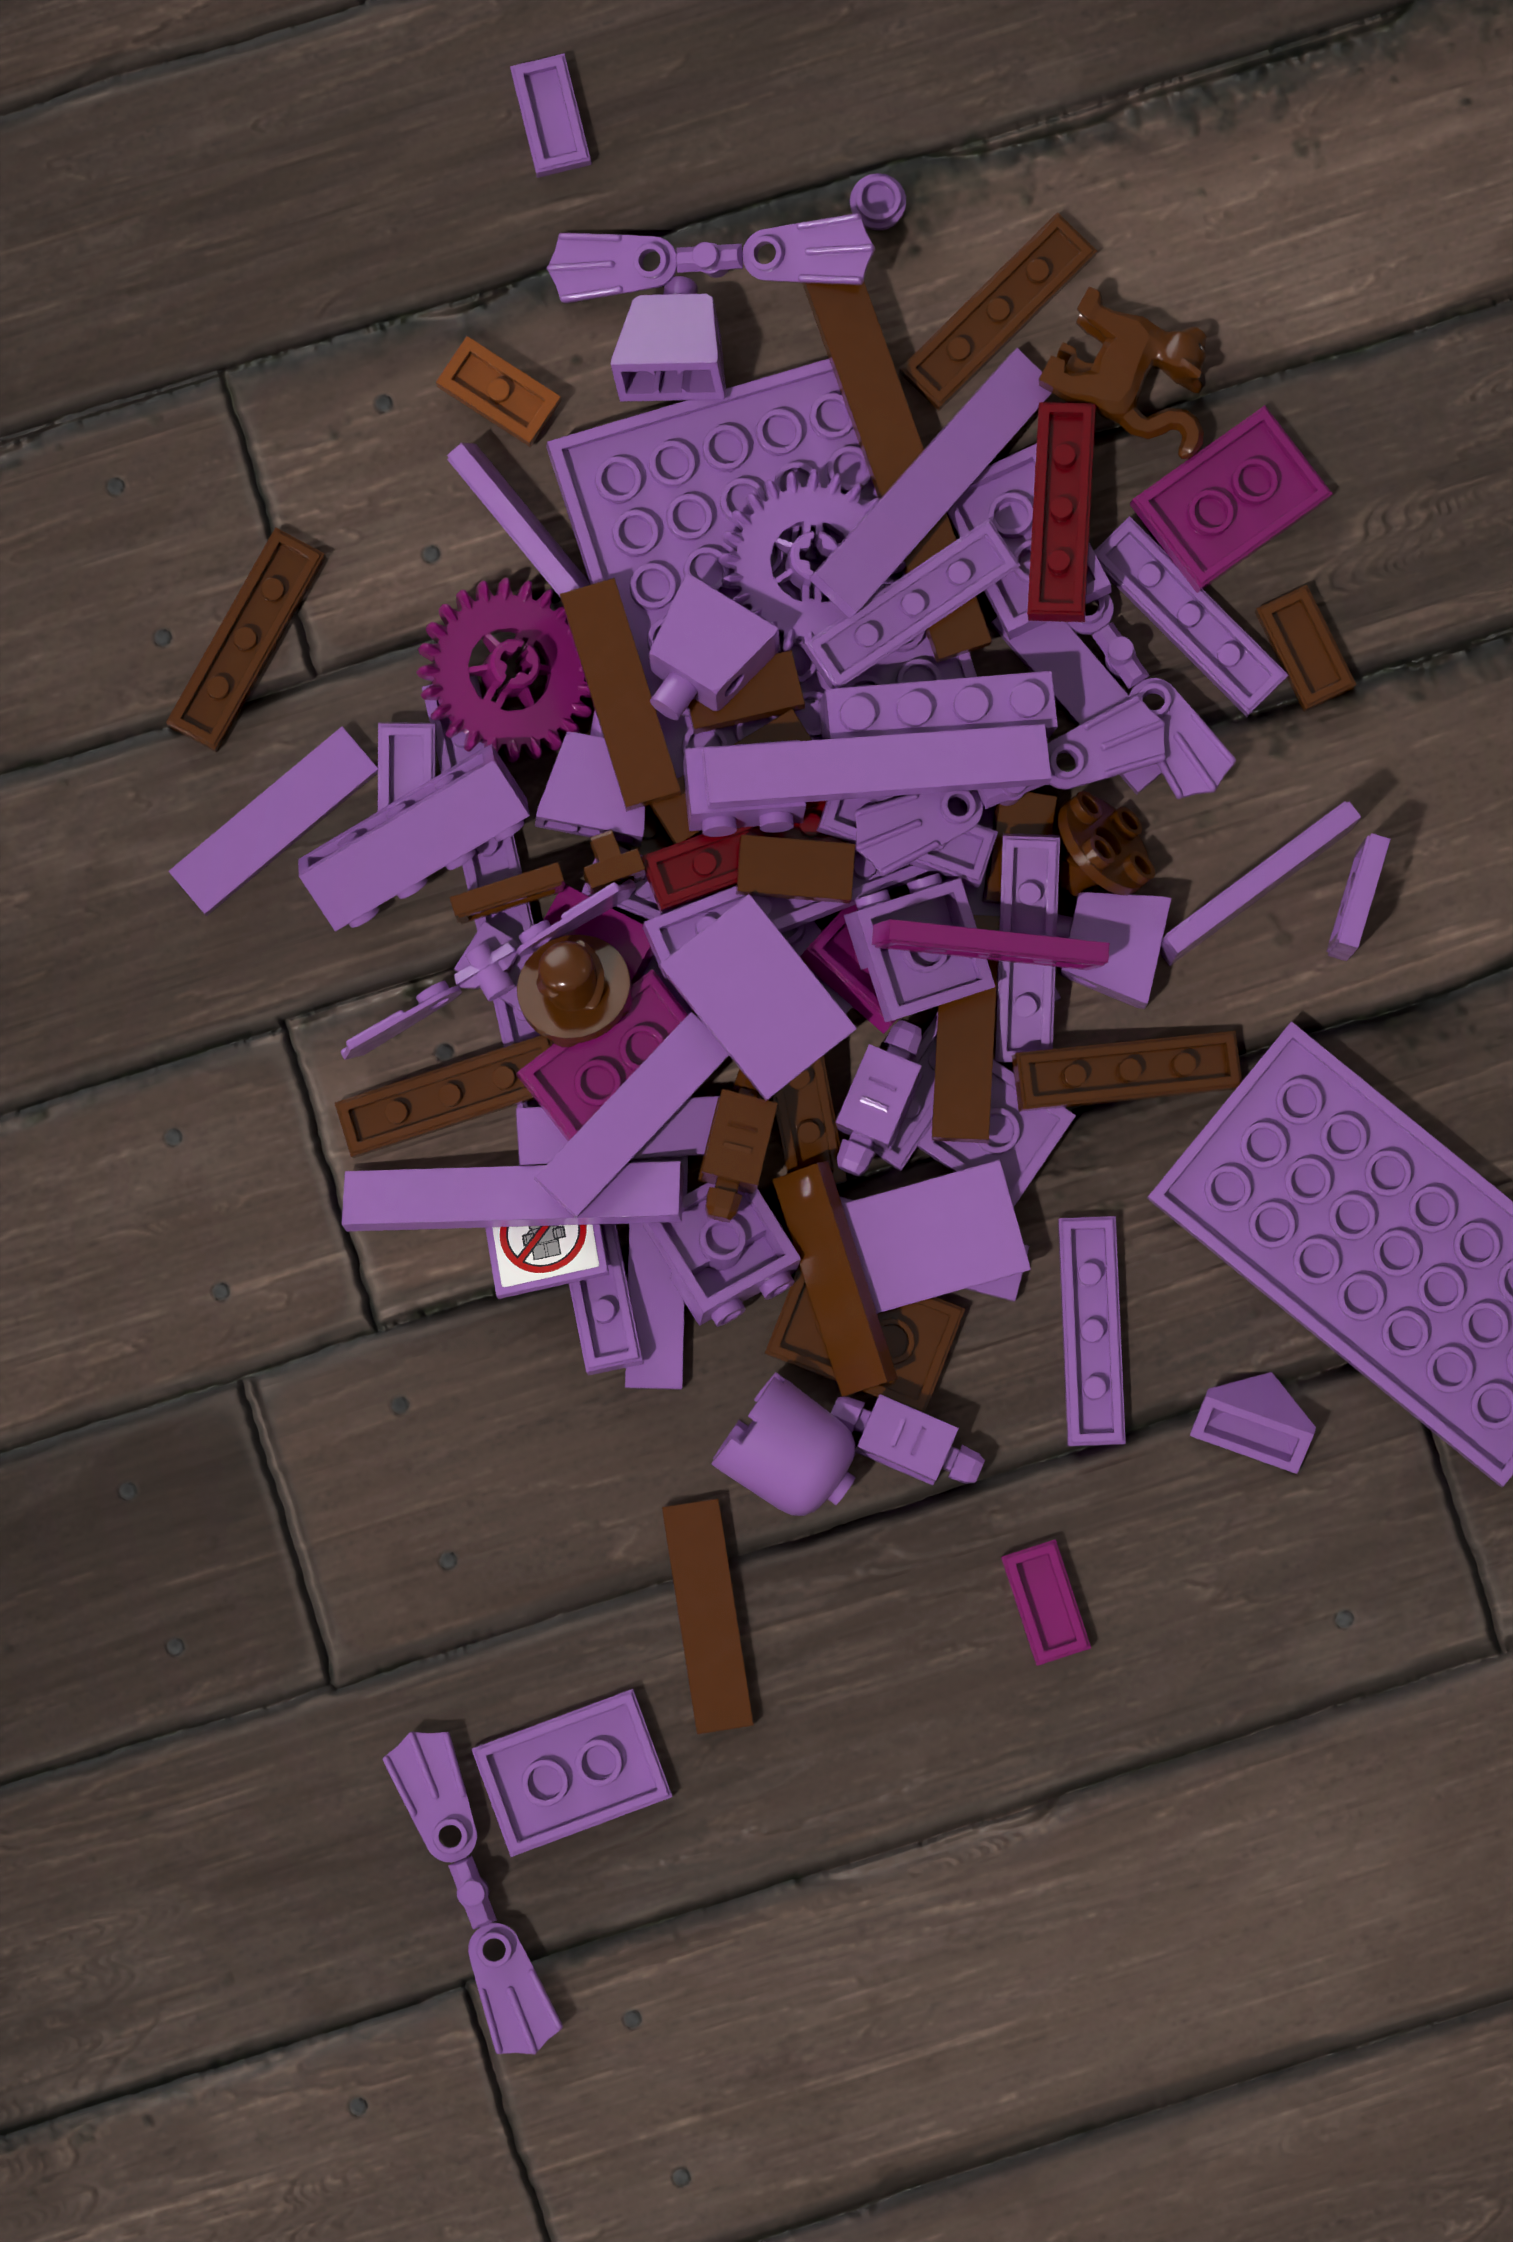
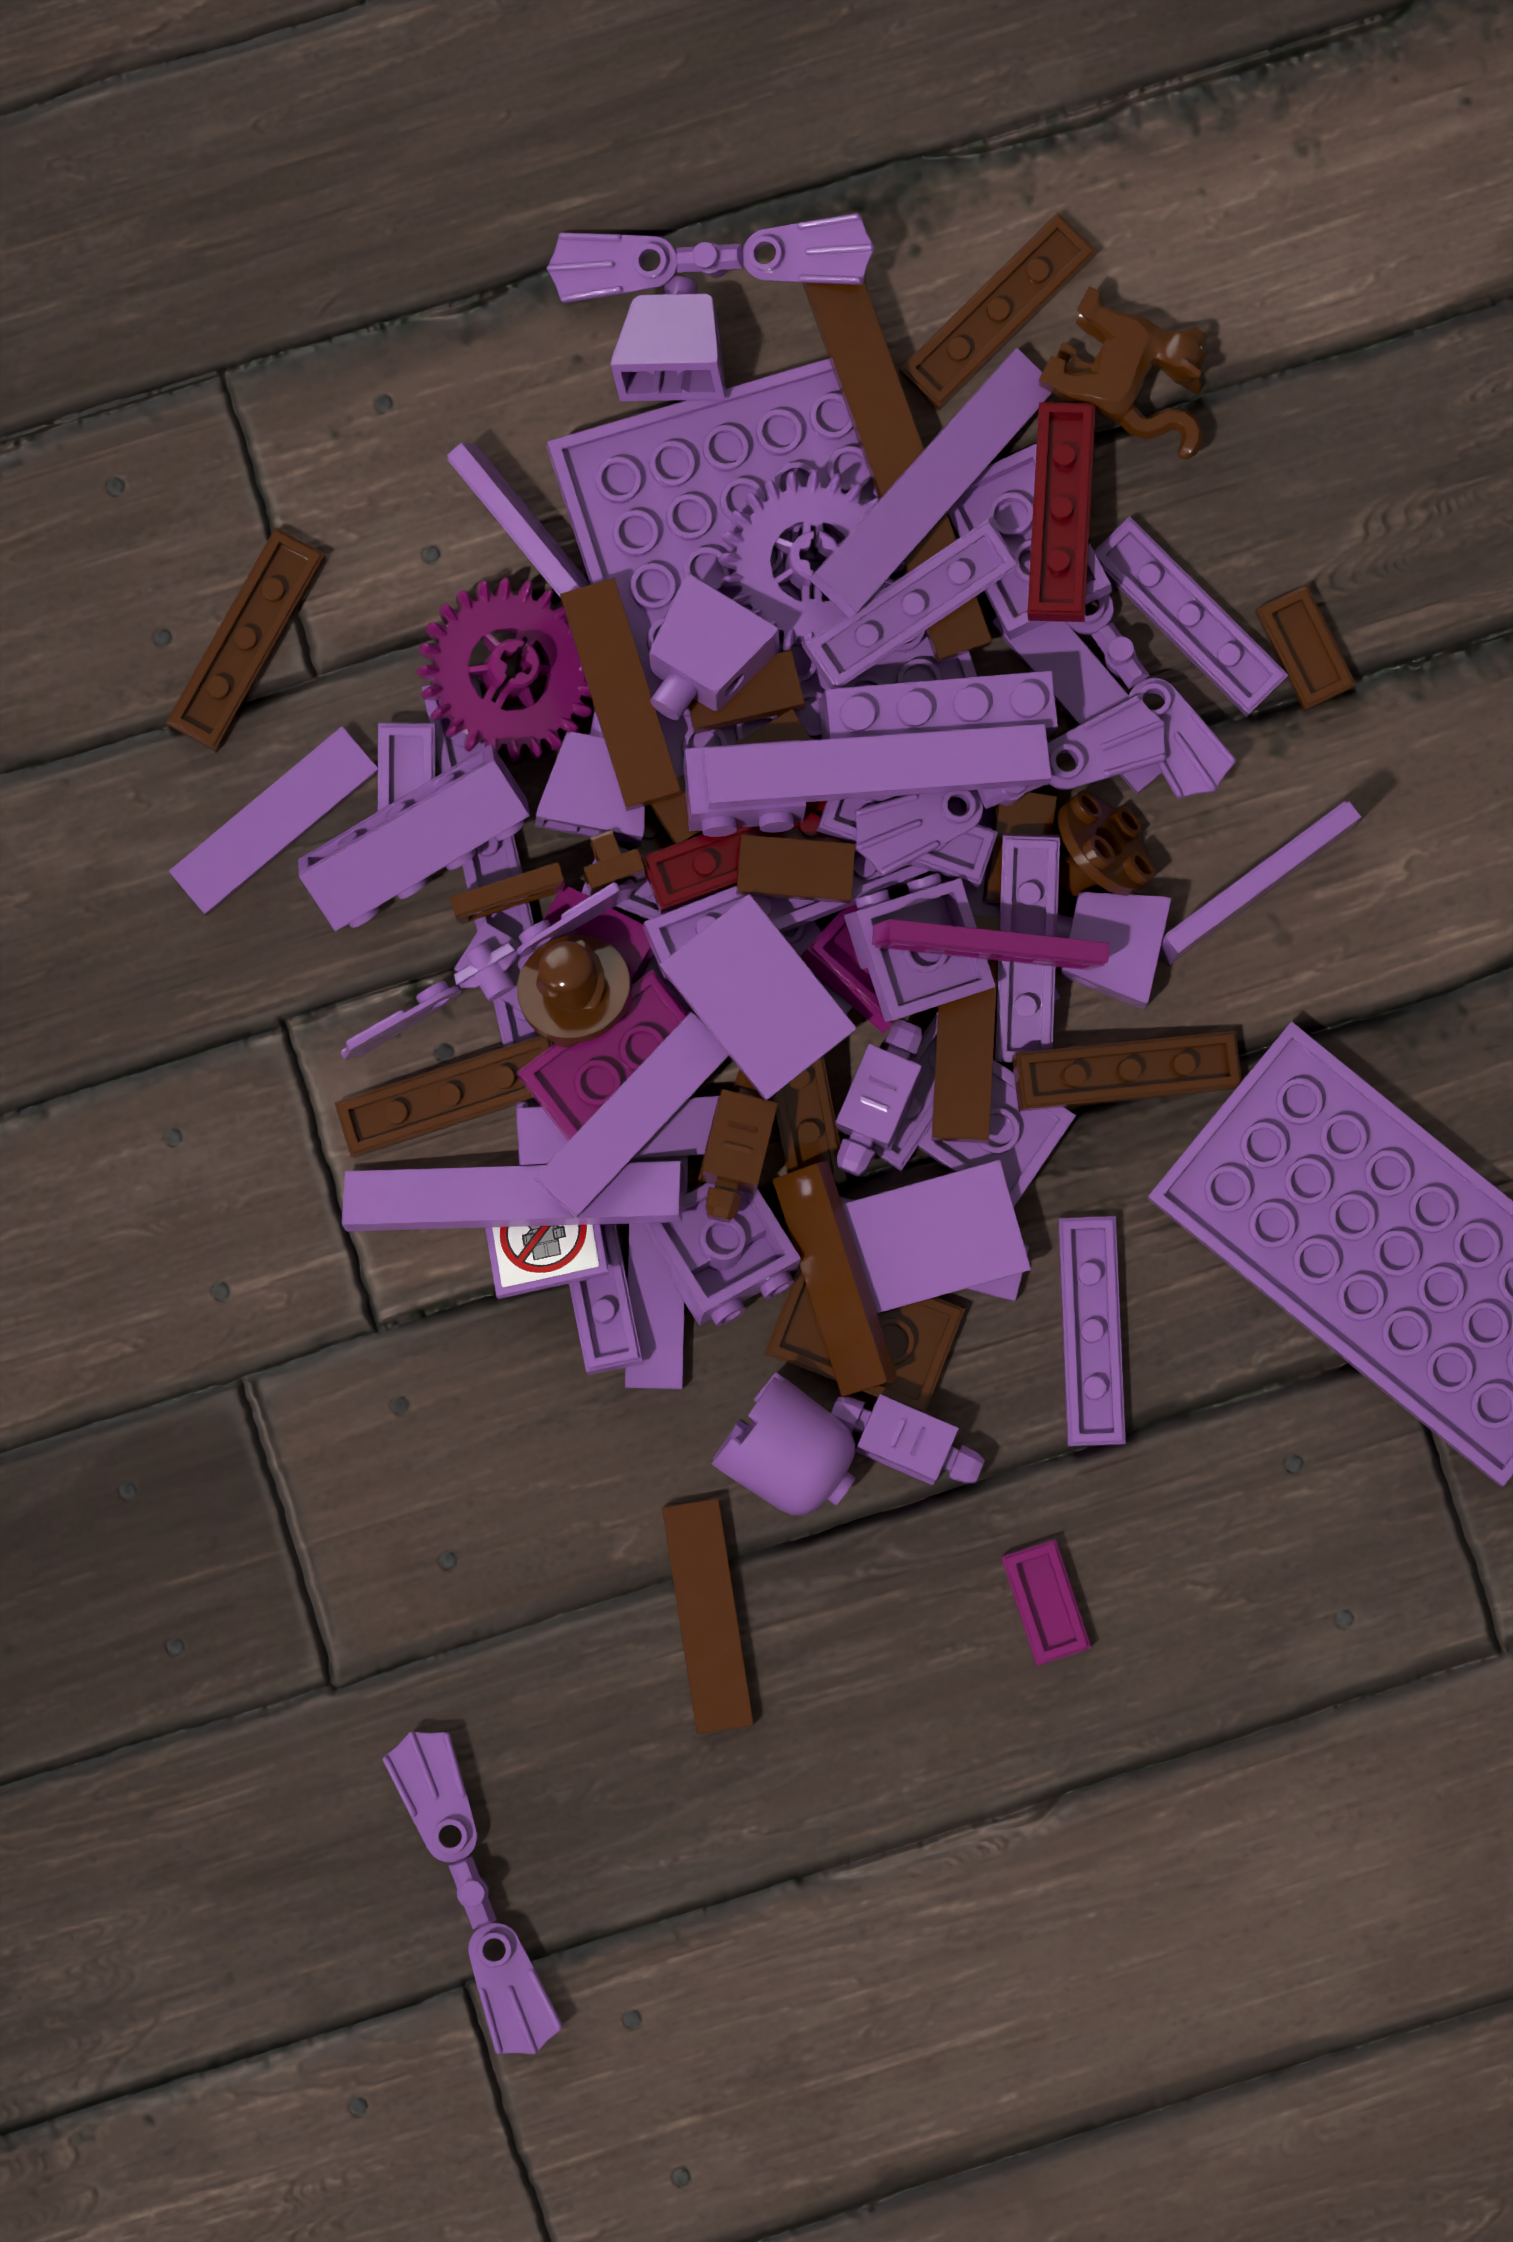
dark orange plate [436,336,561,448] -> none
medium lavender tile [472,1689,673,1857] -> none
medium lavender tile [510,54,591,178] -> none
medium lavender plate [850,173,906,230] -> none
magenta tile [1129,405,1333,593] -> none
medium lavender slope [1190,1372,1316,1474] -> none
medium lavender tile [1326,833,1391,961] -> none

